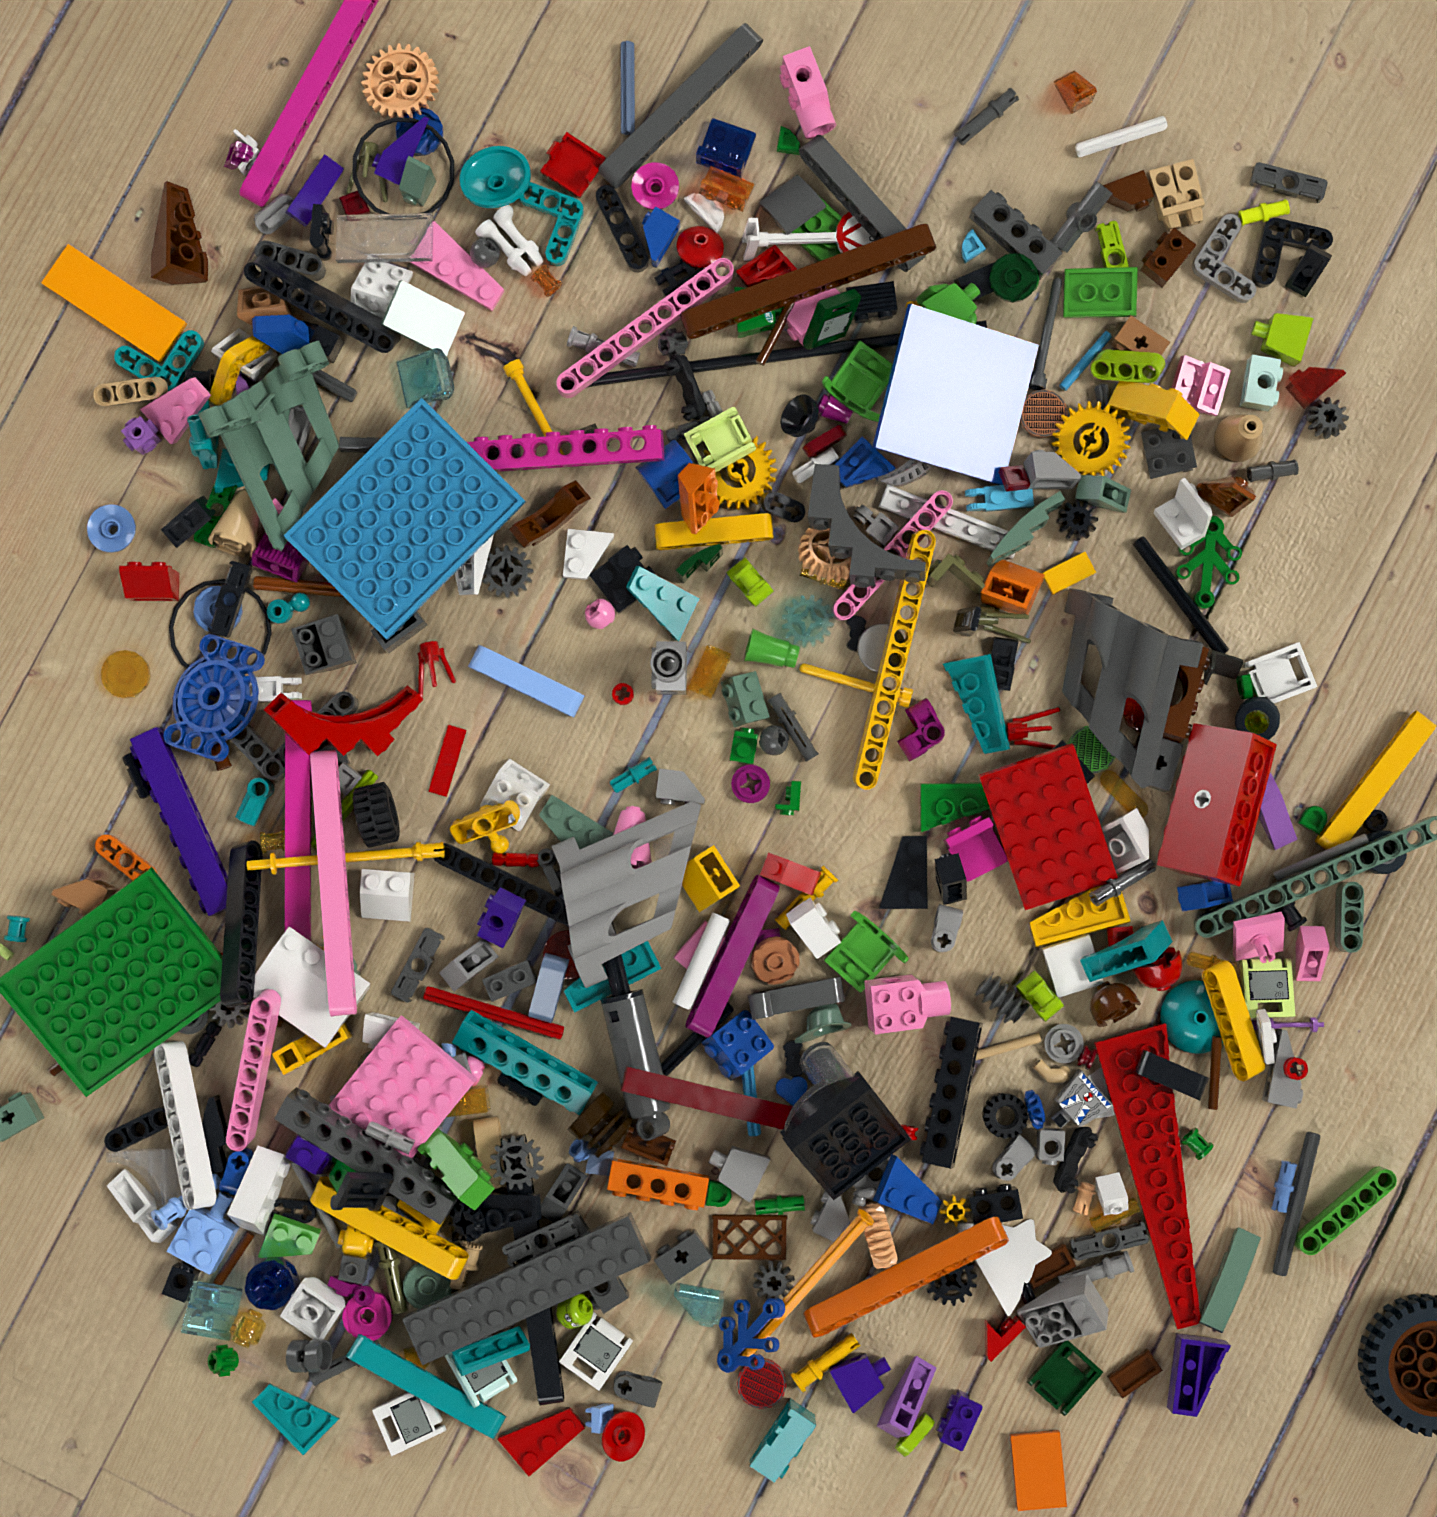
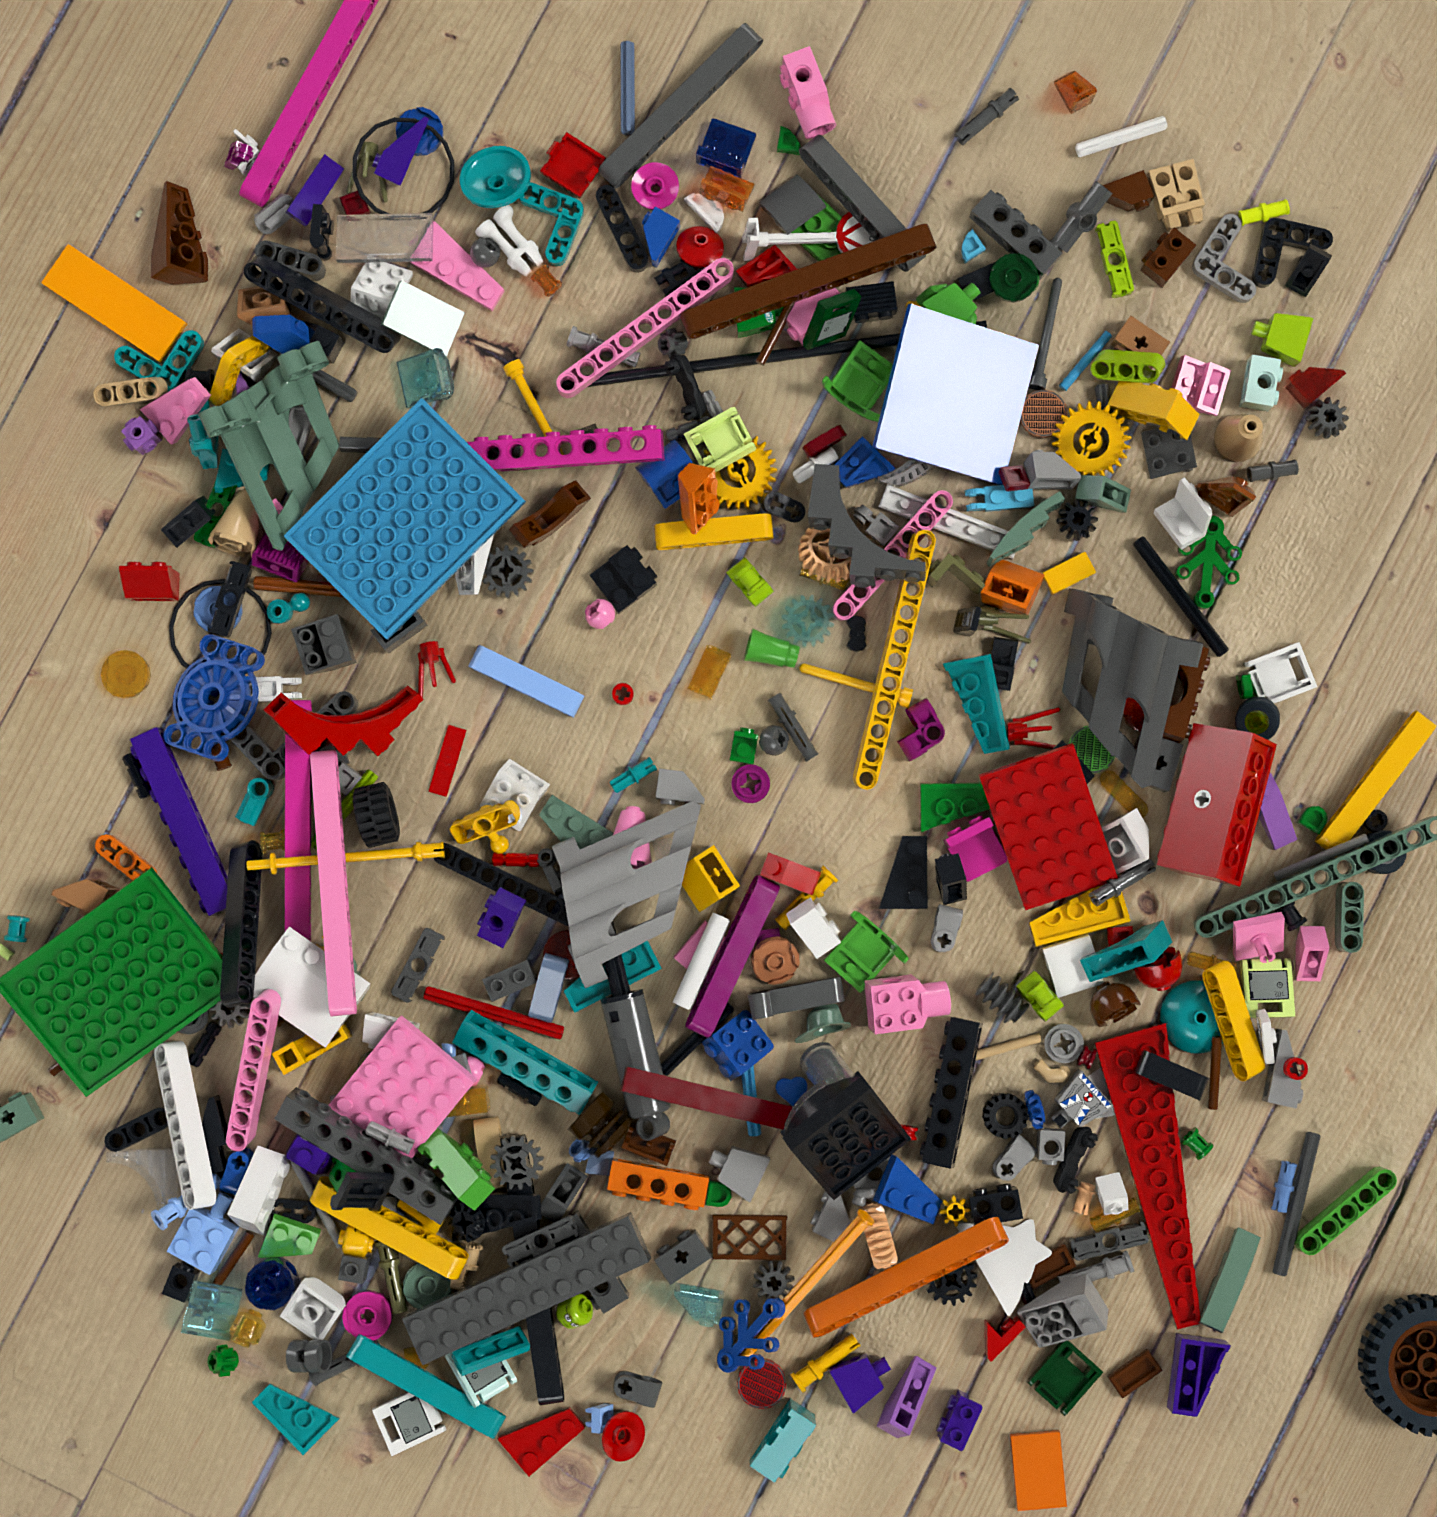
medium blue dish [87,504,136,553] -> none
white slope [107,1169,178,1243] -> none
magenta plate [327,1275,375,1306] -> none
white slope [360,869,415,921] -> none
light nougat gear [361,43,440,119] -> none
sand green slope [399,156,436,206] -> none
light grey slope [439,939,499,992] -> none
container [559,1312,633,1391] -> none
white wing [563,529,614,580] -> none
wing [626,566,700,642] -> none
light grey brick [650,641,687,695] -> none
dark green slope [676,544,723,583] -> none
sand green bracket [721,671,770,728] -> none
green pin [755,1195,805,1215] -> none
green bracket [775,781,801,816] -> none
black piece [780,394,819,437] -> none
black piece [783,1040,806,1077] -> none
magenta cone [818,394,853,424] -> none
light grey tile [857,624,904,672] -> none
lime beam [895,1413,935,1457] -> none
bright green tile [1063,267,1138,318] -> none
blue slope [1177,881,1233,911] -> none
pearl dark grey bracket [1203,650,1244,685] -> none
dark grey piece [1249,162,1328,203] -> none
medium lavender piece [1251,1017,1324,1032] -> none

